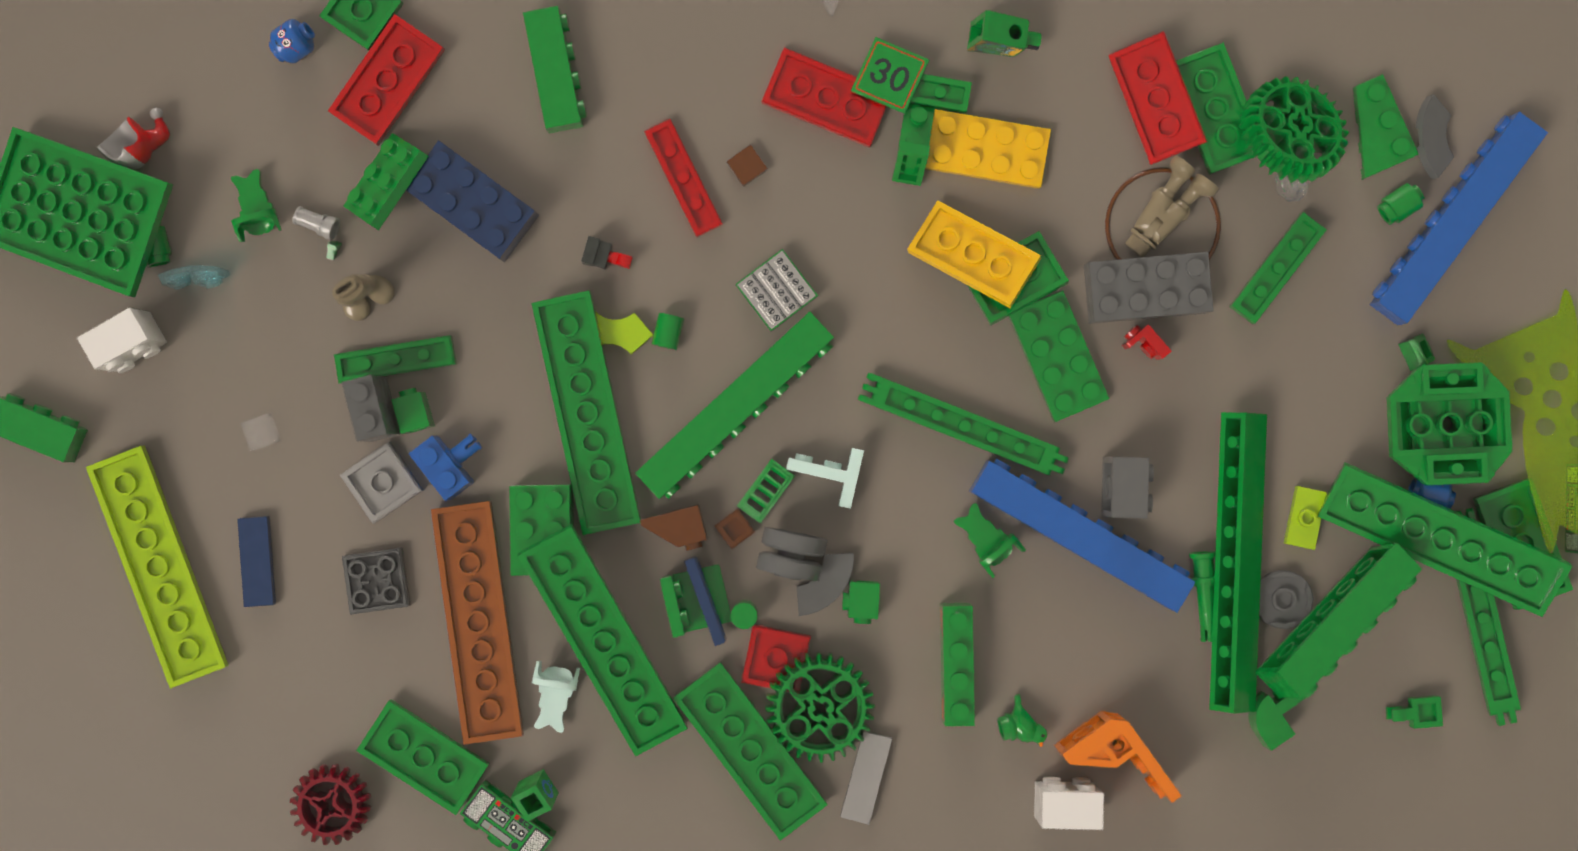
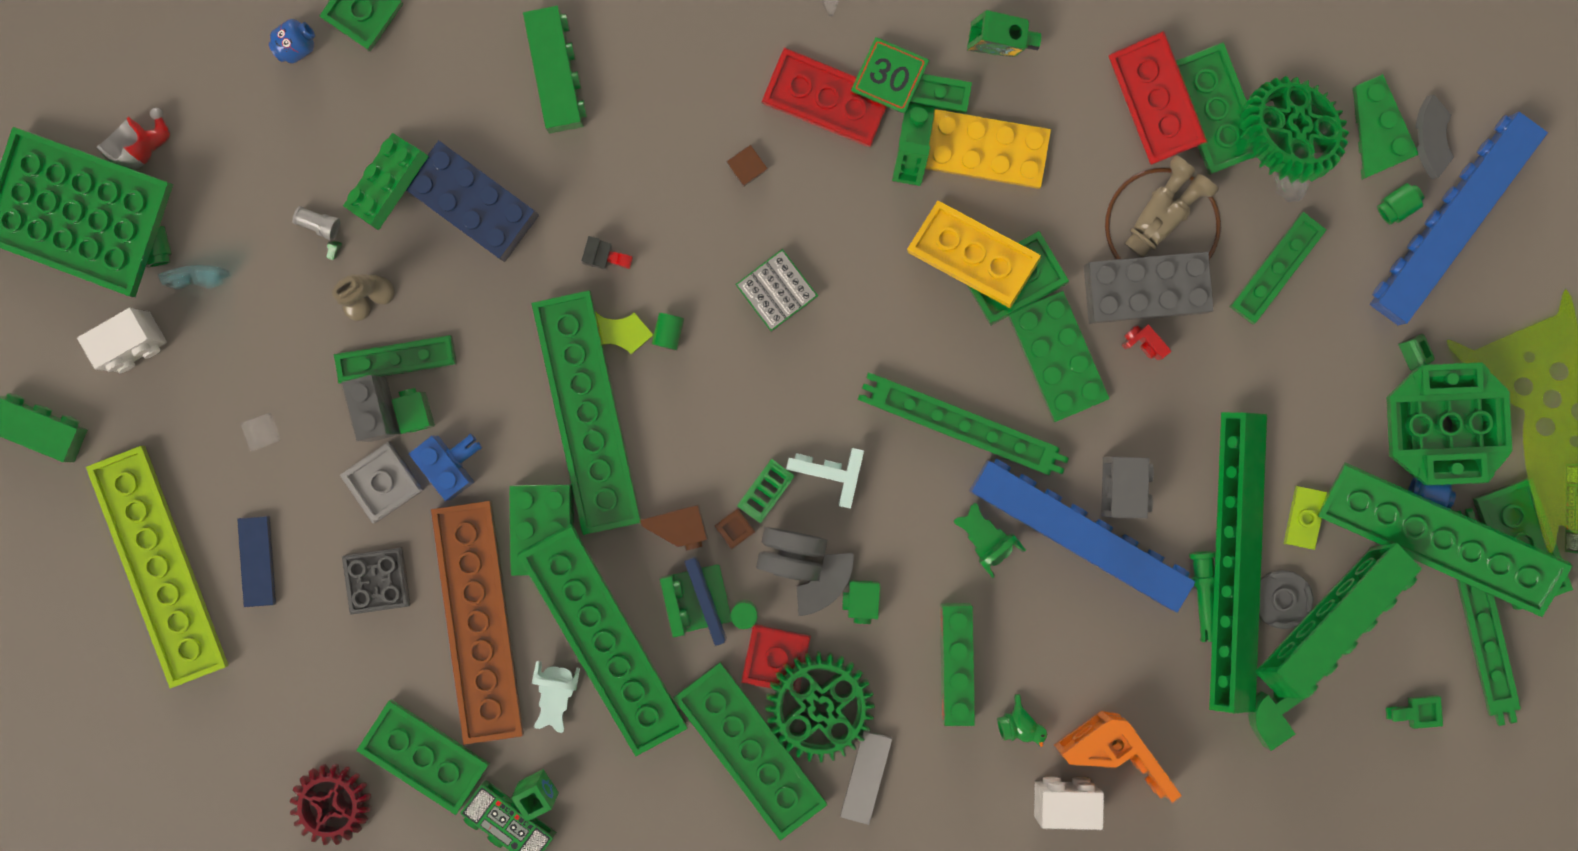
green hair [231,169,282,242] -> none
red plate [328,14,445,146] -> none
green brick [635,312,834,499] -> none
red tile [644,119,723,238] -> none

